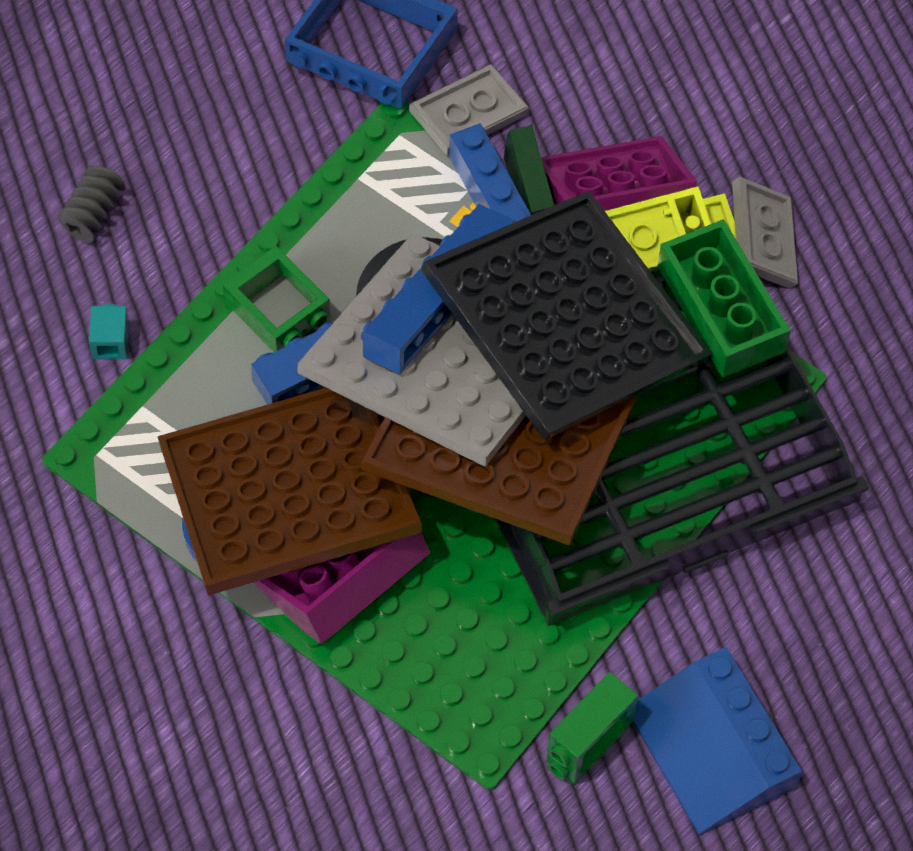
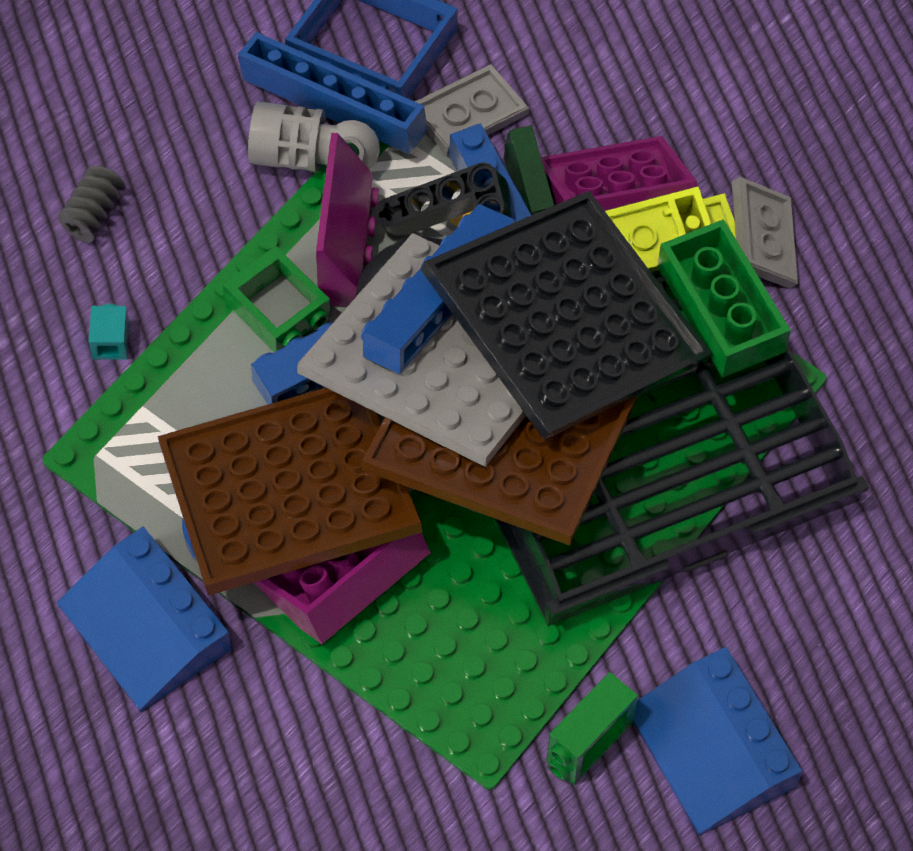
none -> blue slope [57,526,231,712]
none -> blue brick [238,32,427,154]
none -> light grey cylinder [248,101,380,172]
none -> magenta slope [316,133,379,307]
none -> black beam [374,162,516,237]

